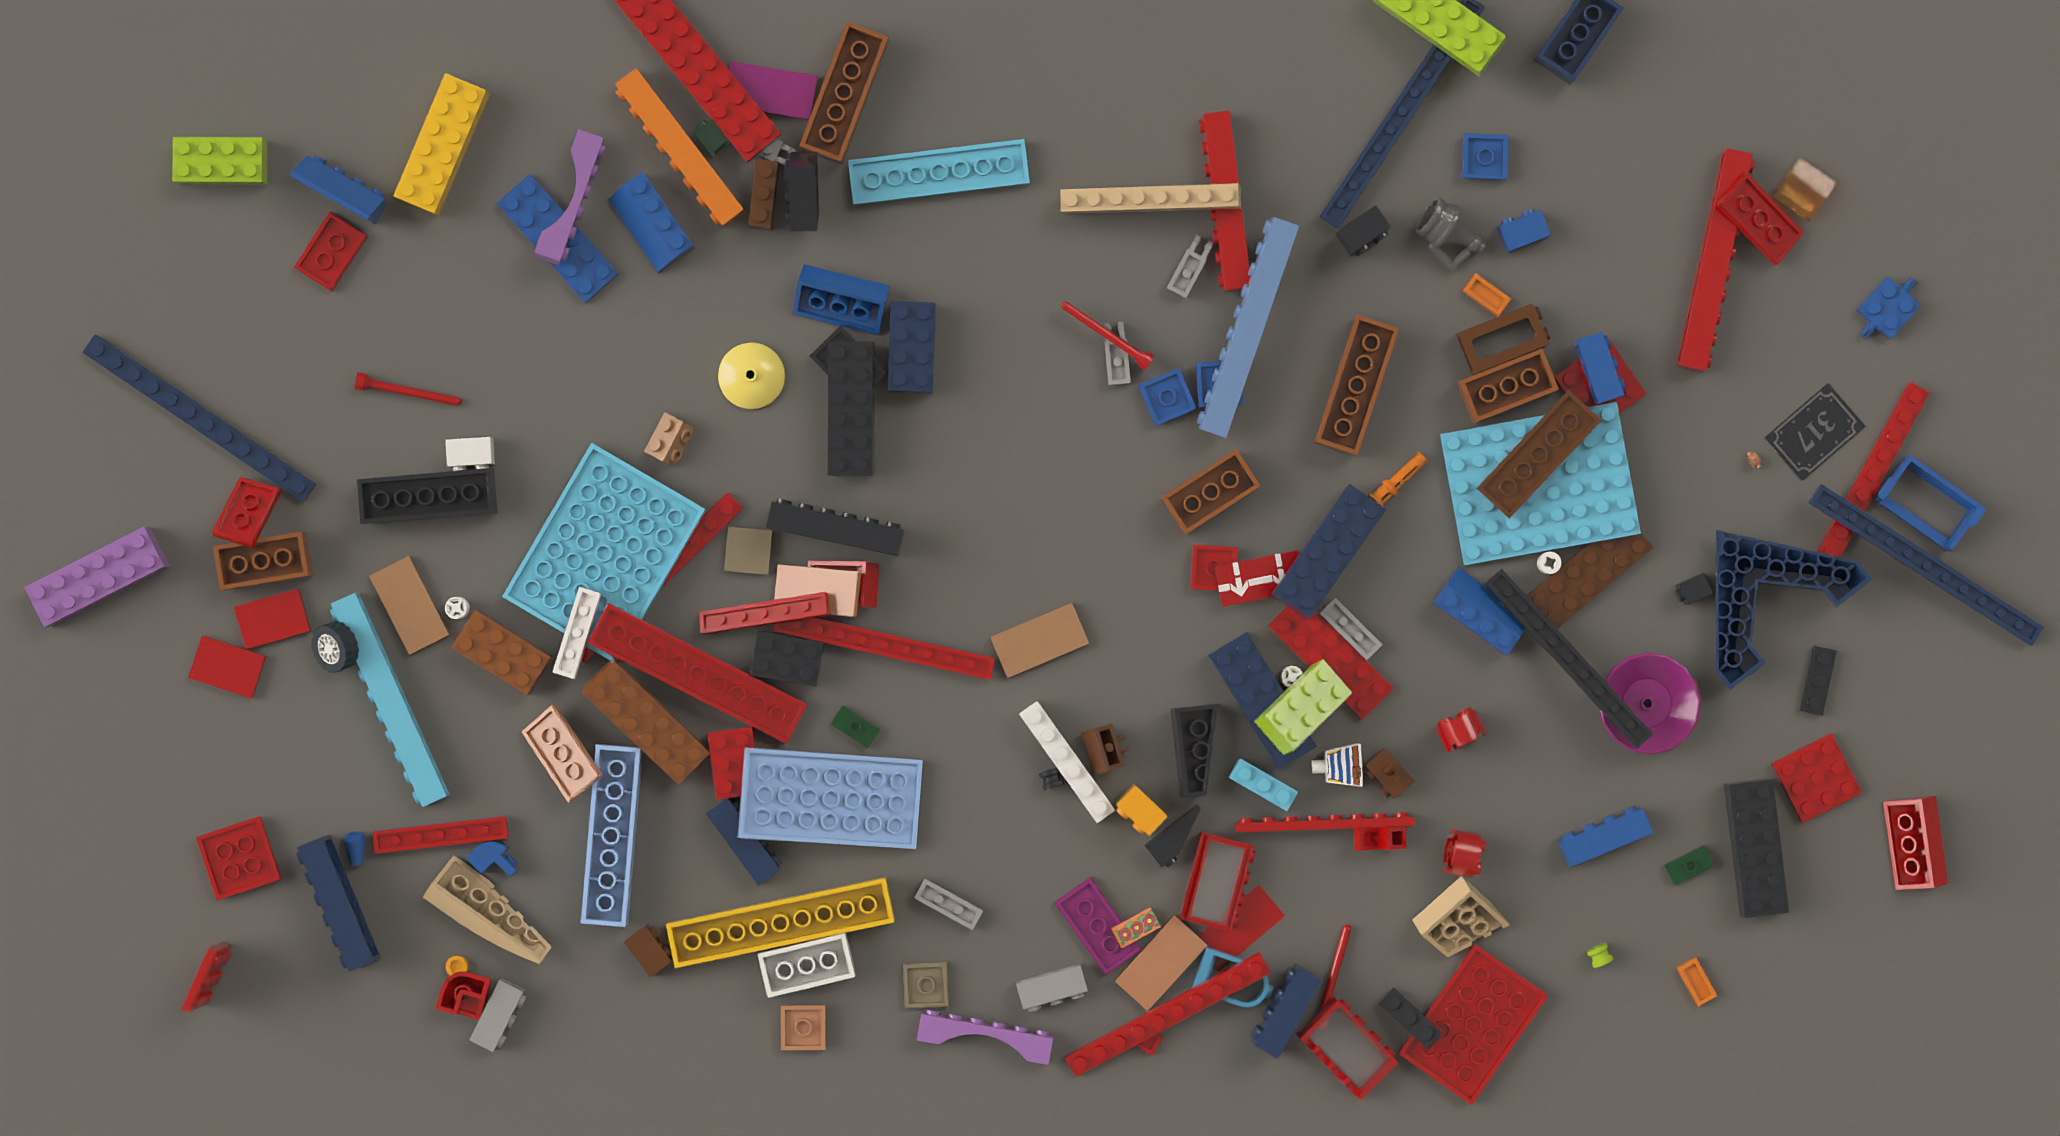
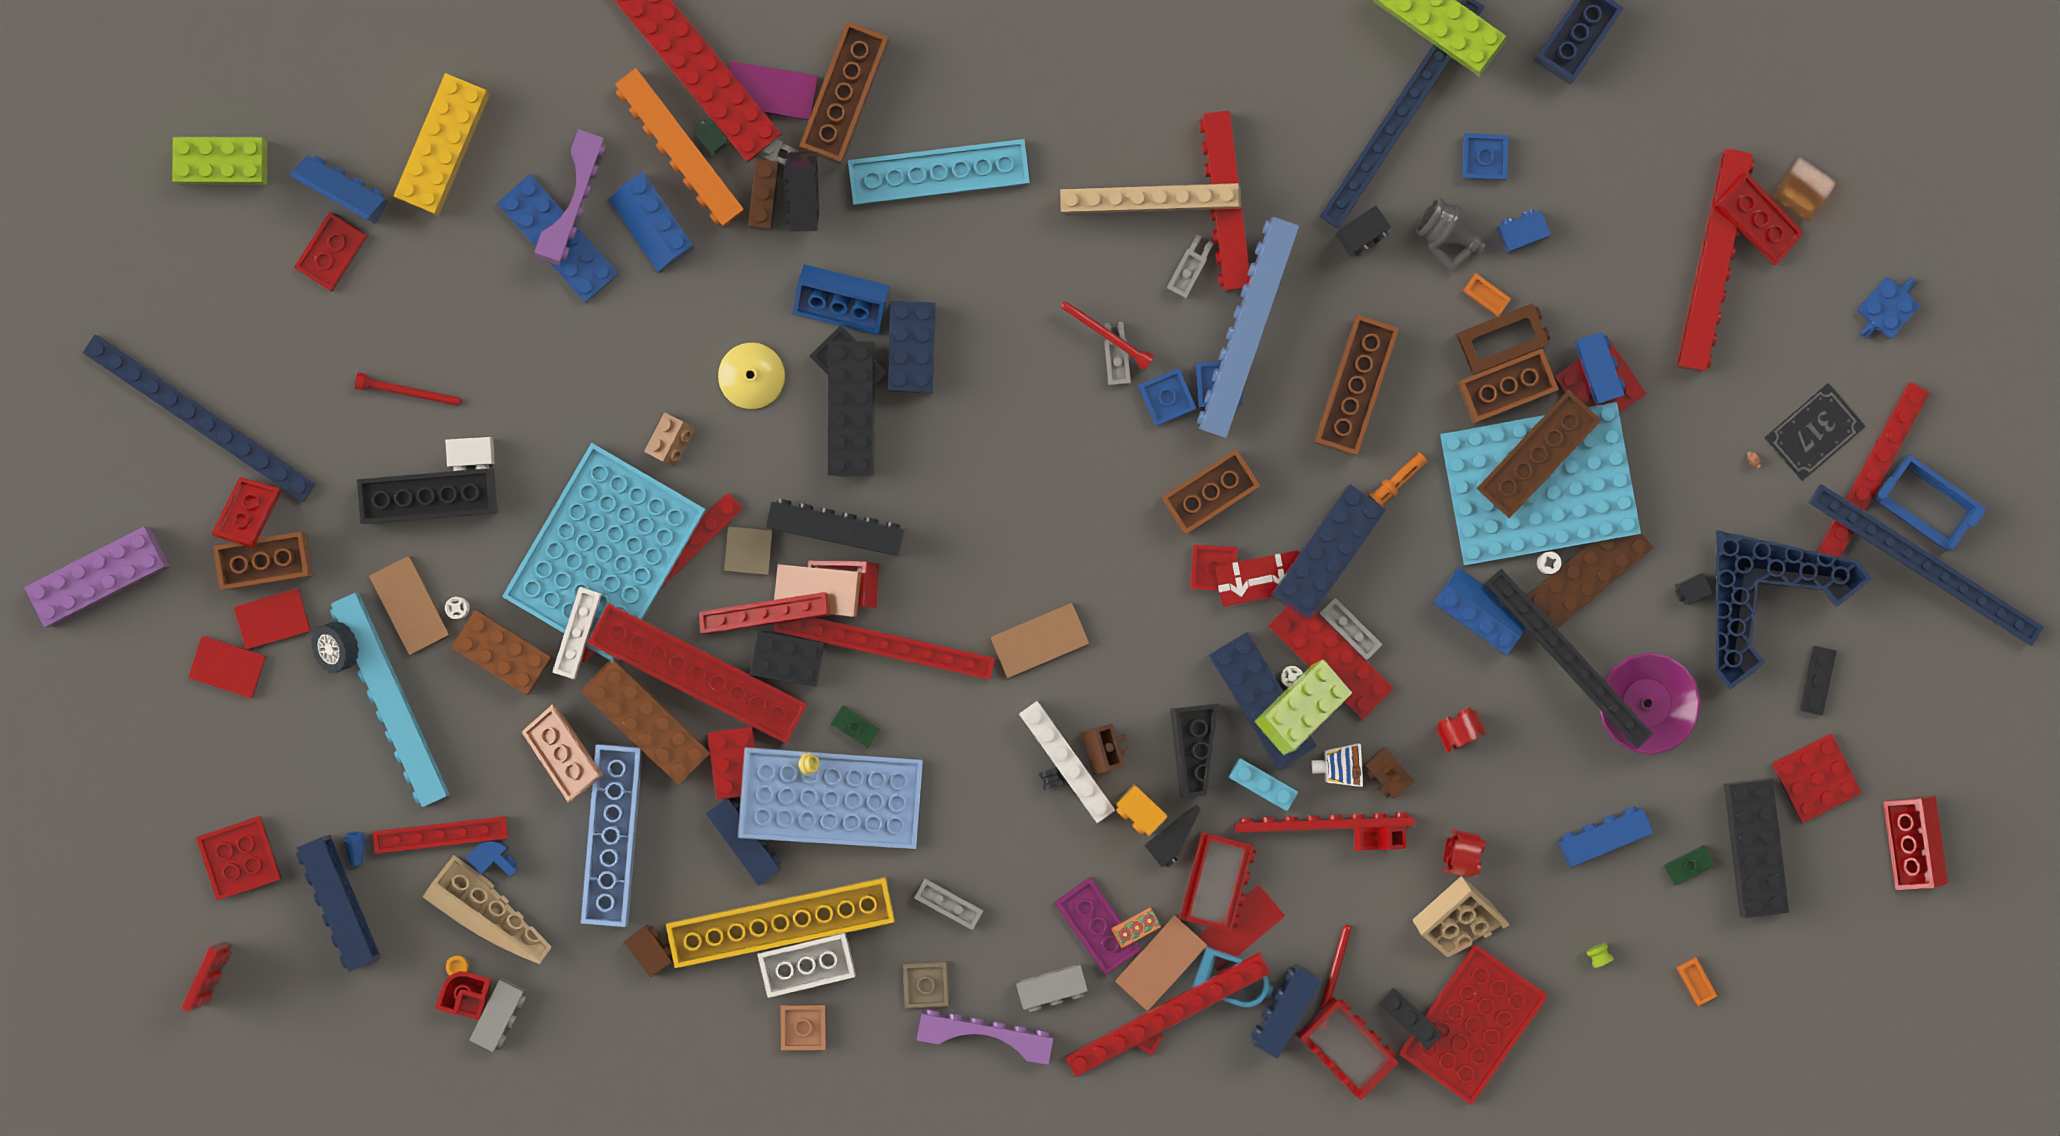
none -> light yellow plate [799,753,819,775]

